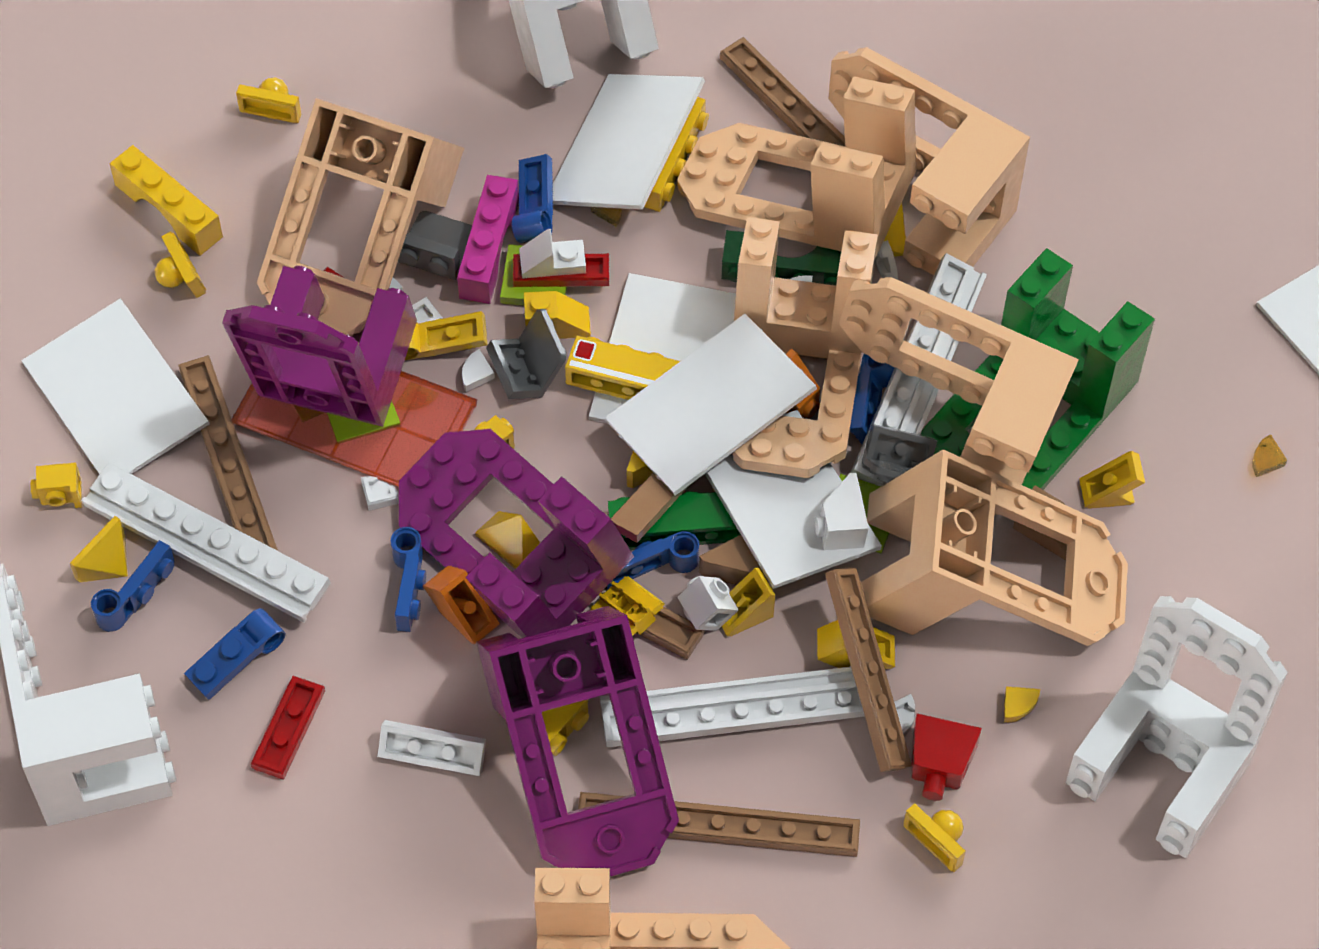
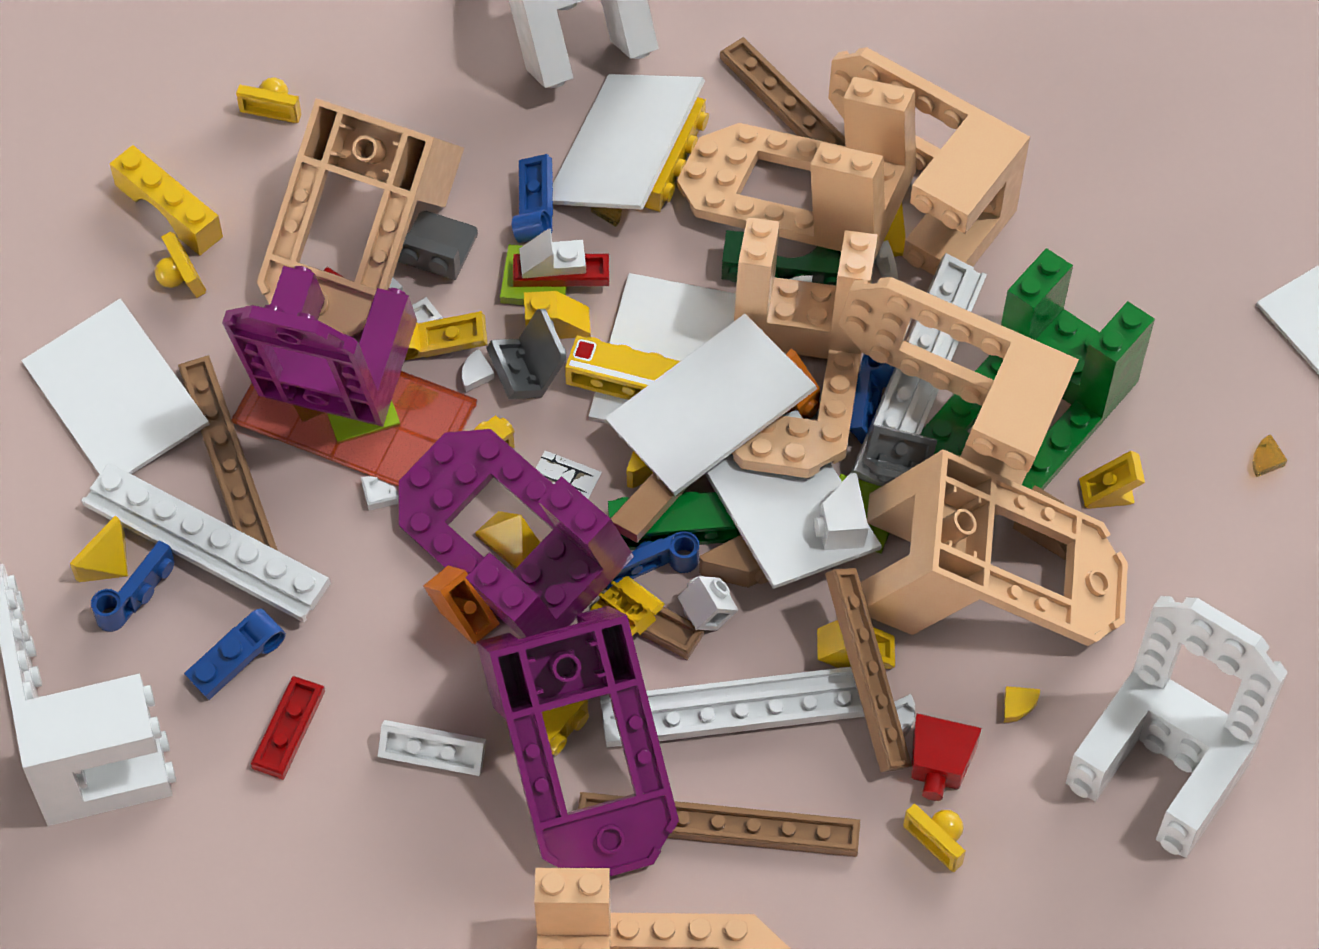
yellow brick [30,462,82,508] -> none
blue plate [390,527,426,632] -> none
dark pink arch [457,174,519,304] -> none
yellow slope [721,568,775,636] -> none
none -> white sticker [536,450,602,499]

